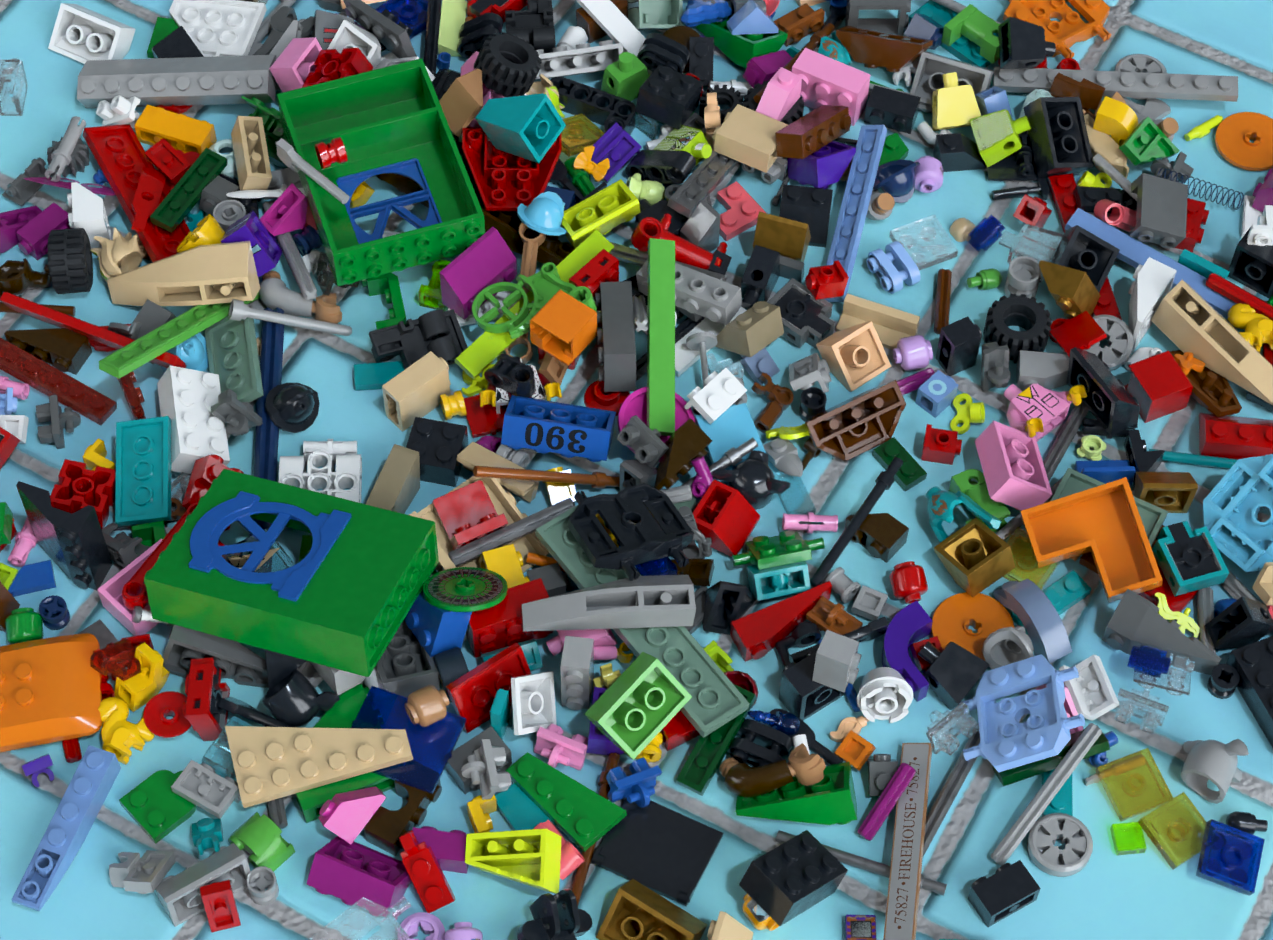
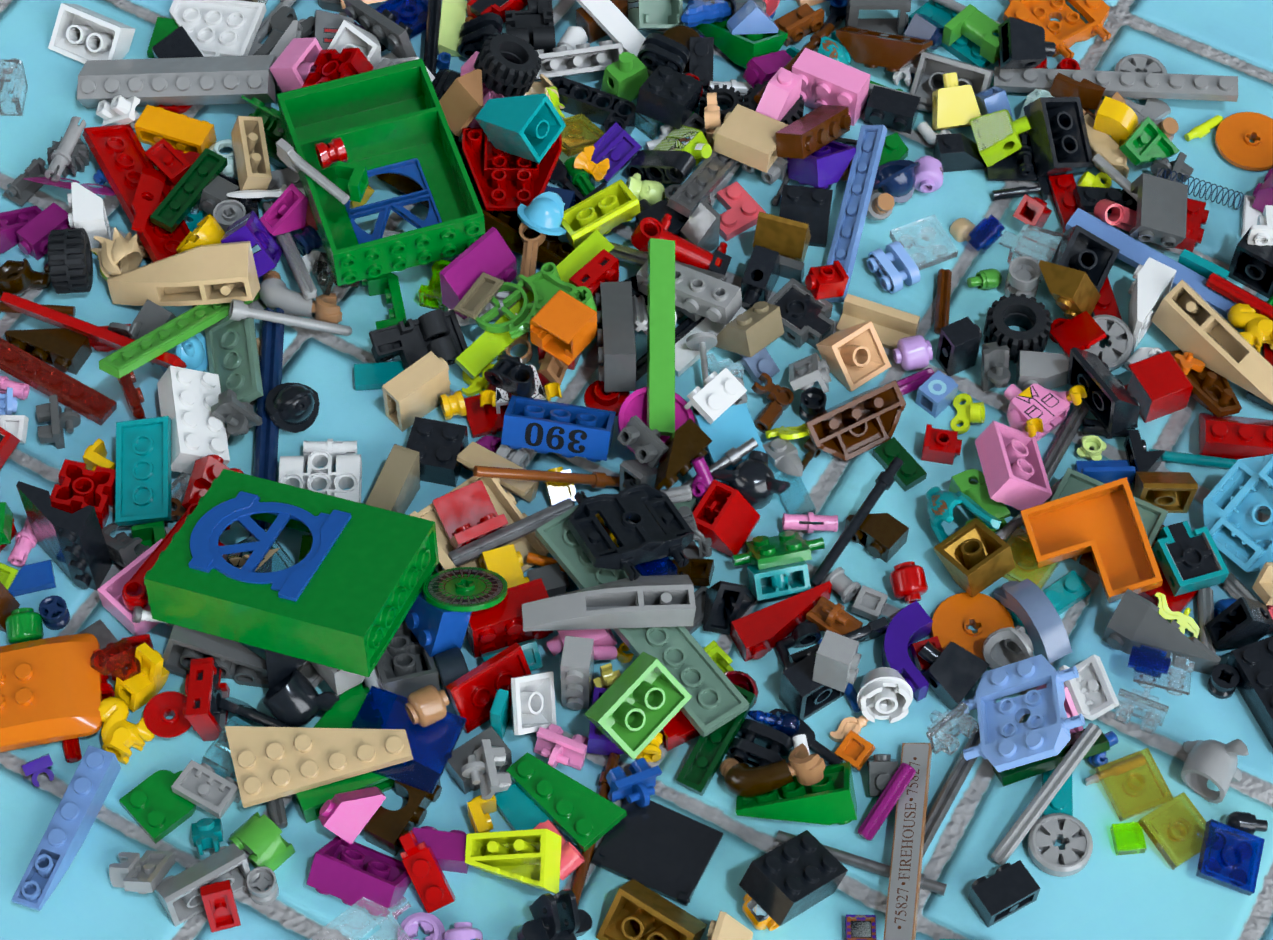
none -> green panel [335,161,369,202]
none -> dark tan tile [453,272,504,320]

